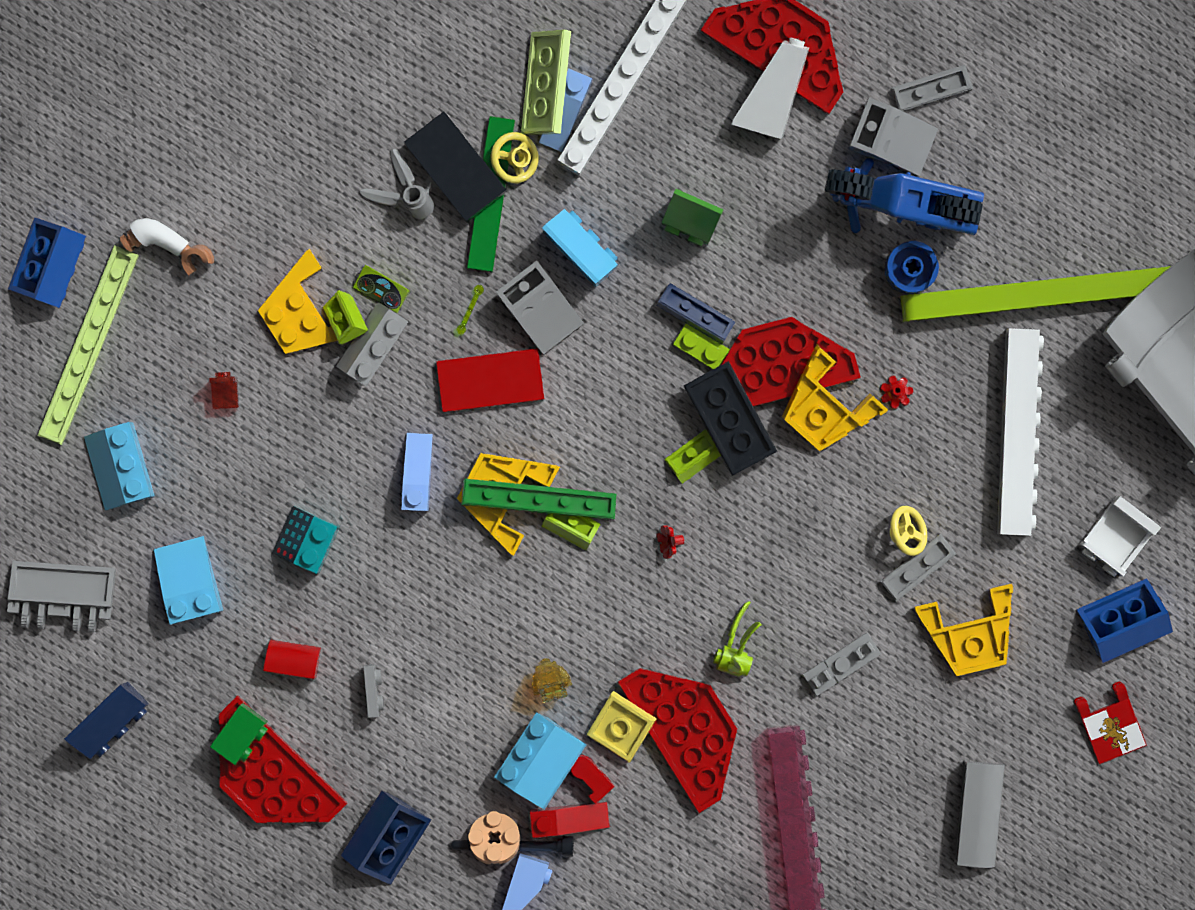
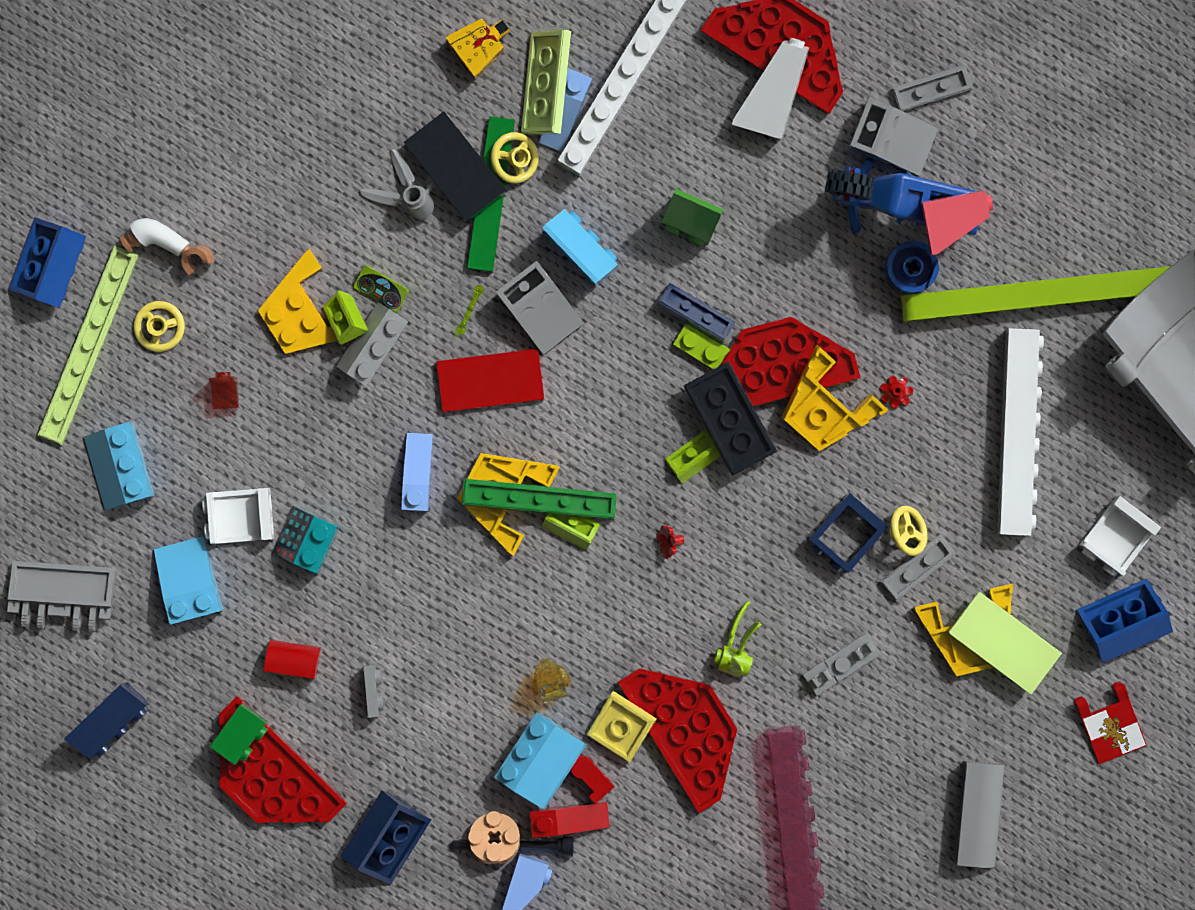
none -> light yellow piece [134,301,185,352]
none -> white panel [202,488,274,544]
none -> yellow torso [445,19,510,80]
none -> dark blue window [808,493,889,573]
none -> coral slope [921,190,993,255]
none -> yellowish green tile [948,591,1062,694]

